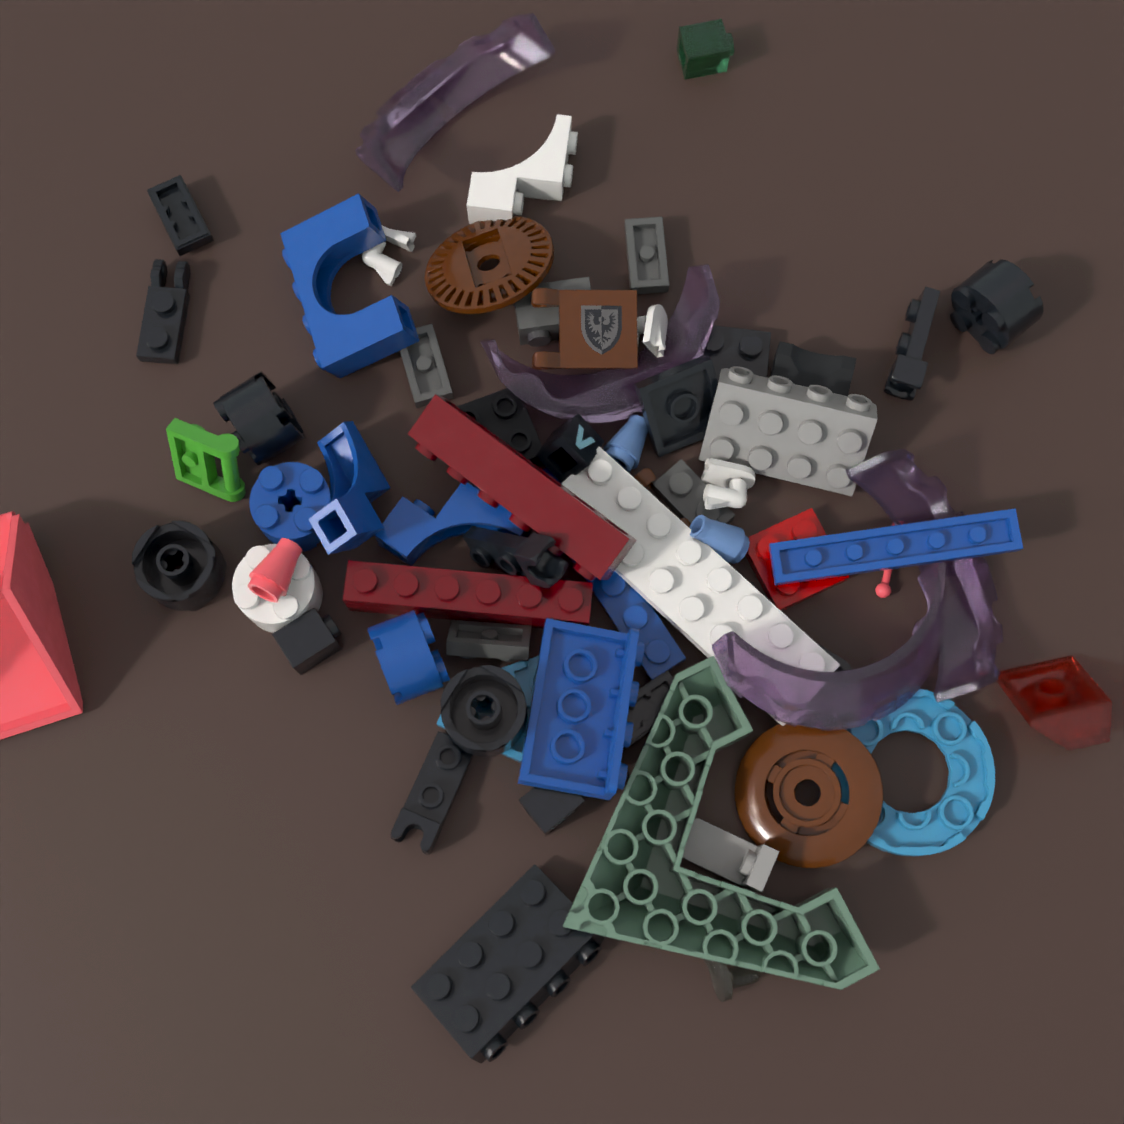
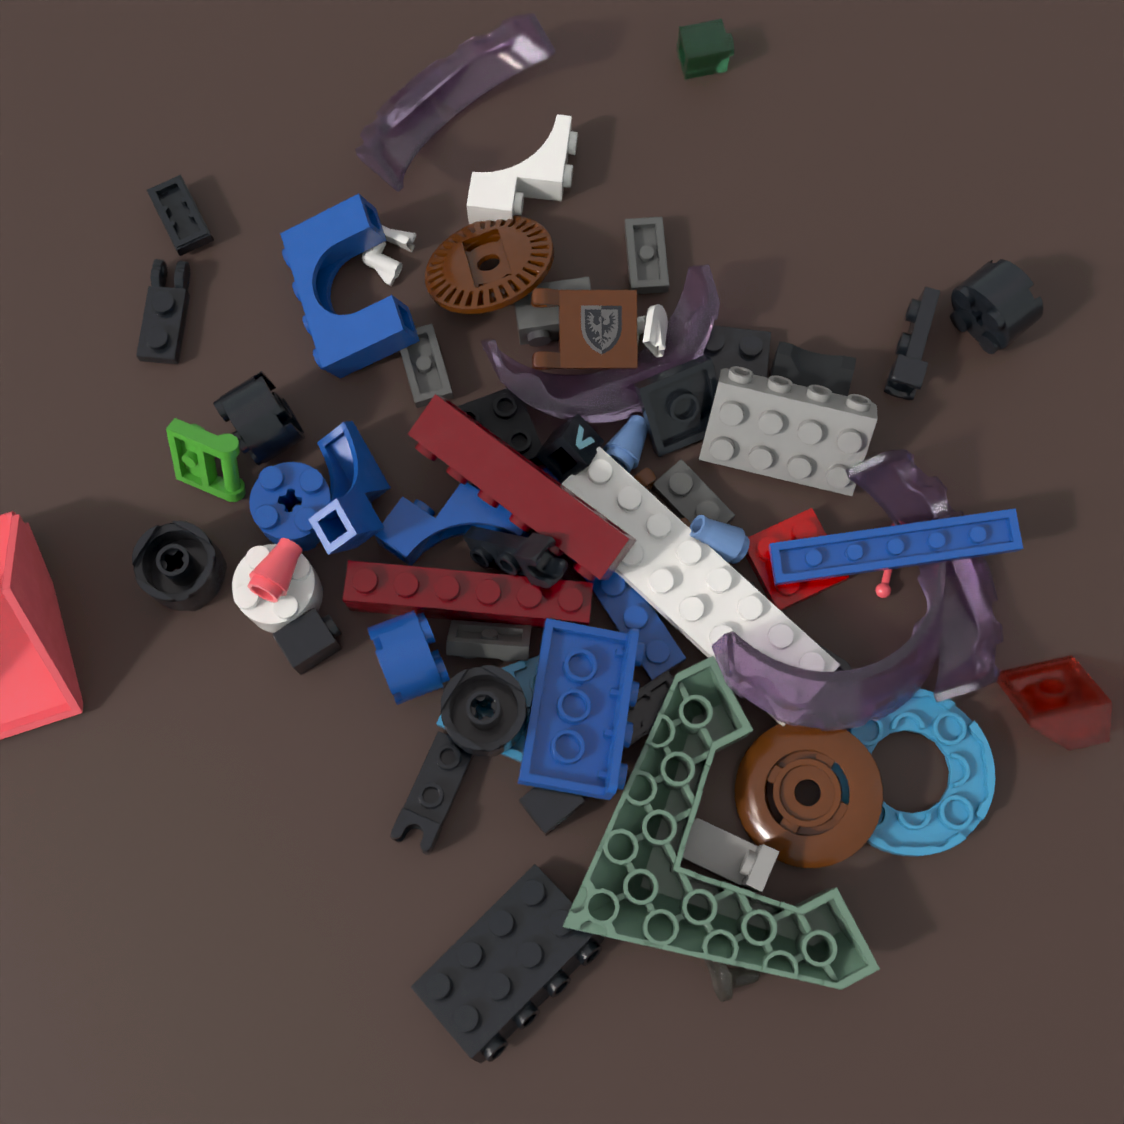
white piece [701,458,755,510] -> none

